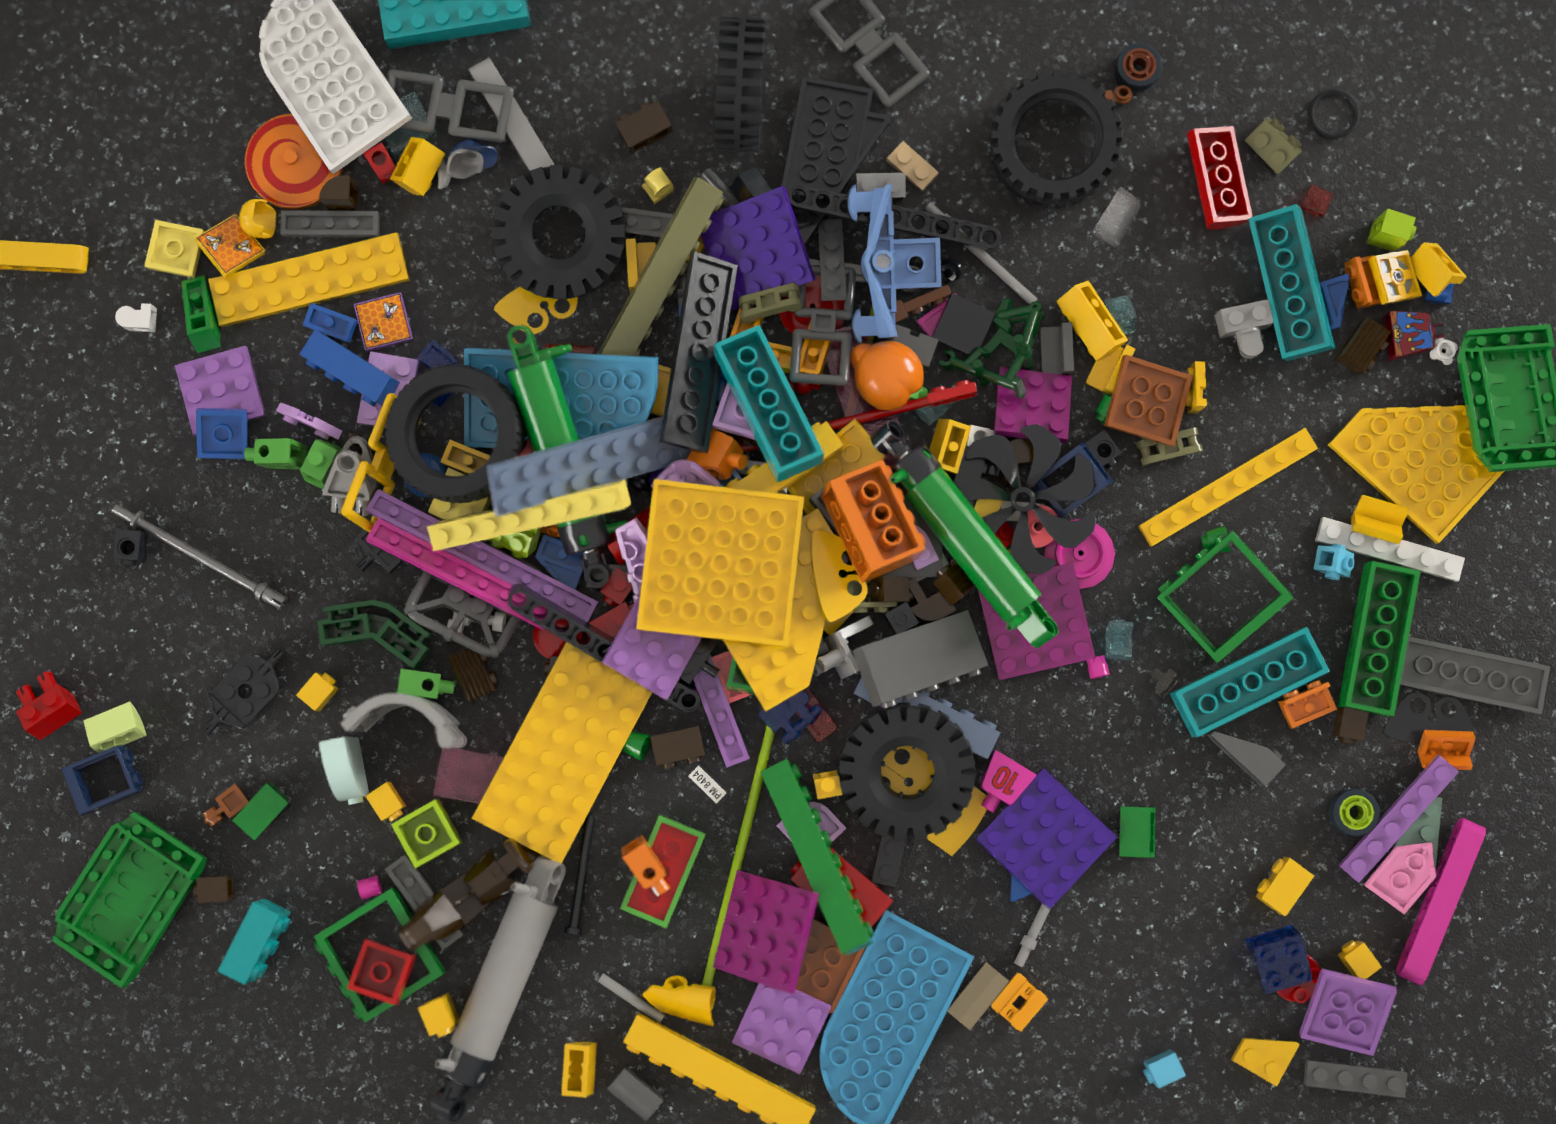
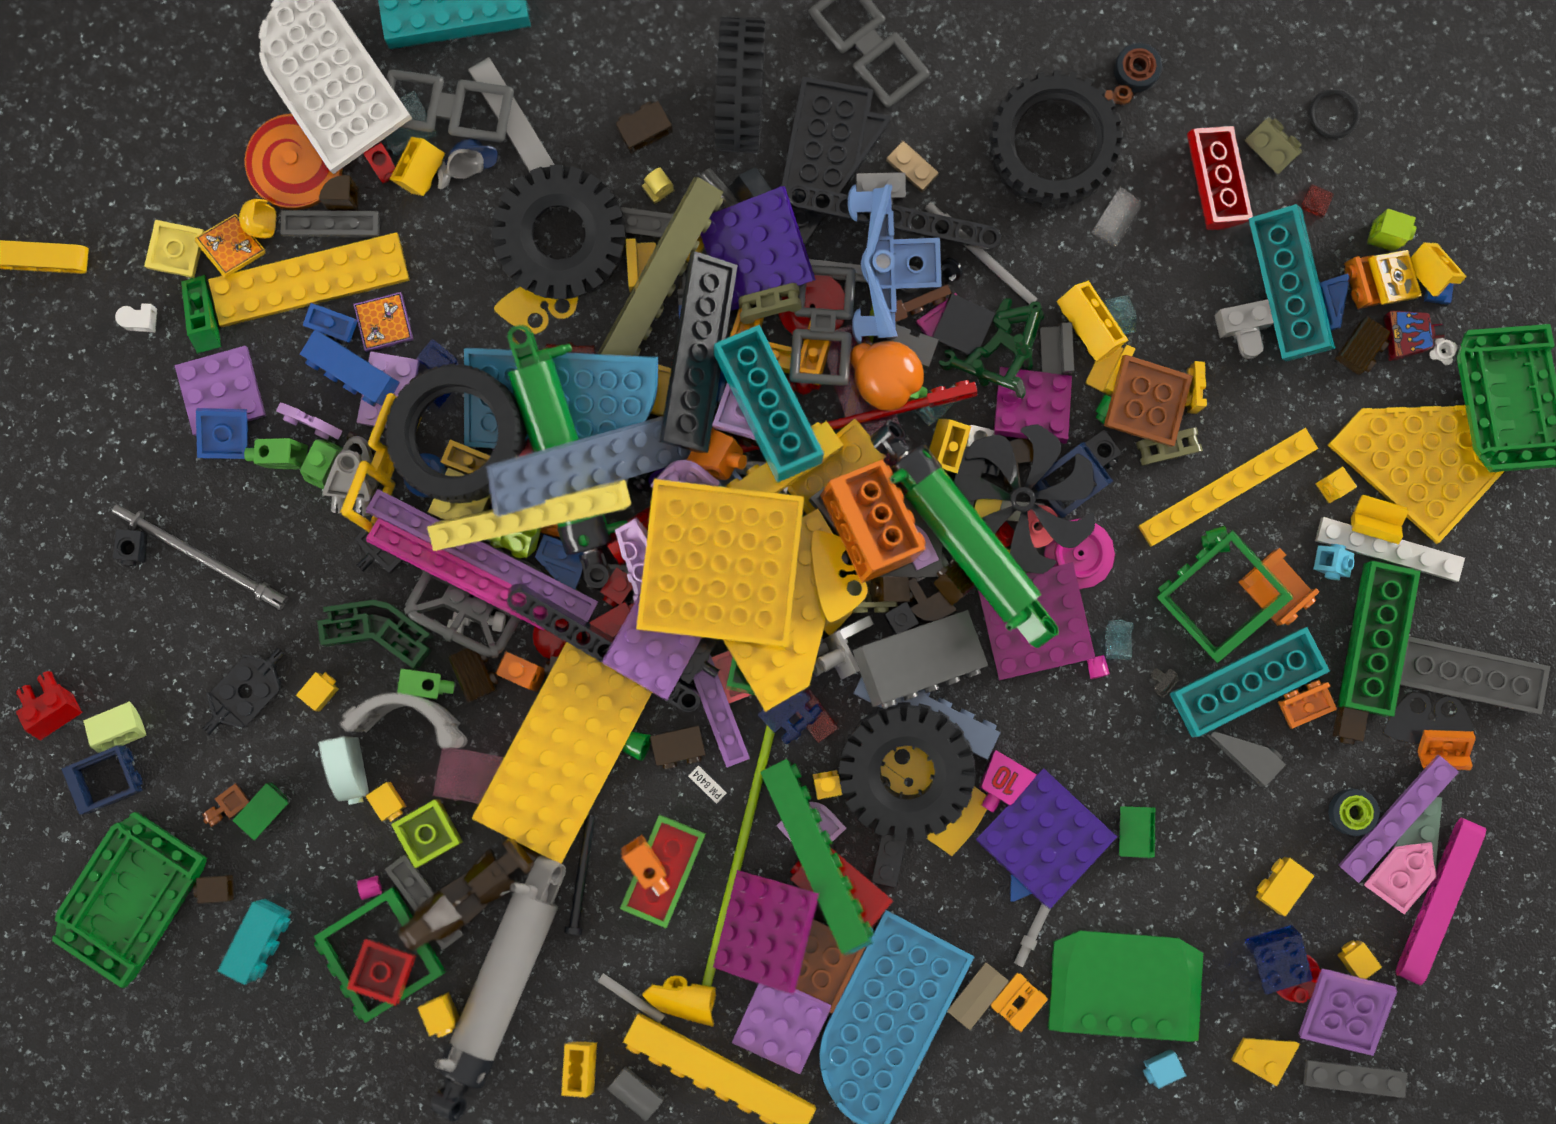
dark grey plate [818,219,846,301] -> none
none -> orange torso [495,651,545,692]
none -> green slope [1048,930,1203,1041]
none -> orange panel [1239,548,1319,626]
none -> yellow brick [1315,467,1357,503]

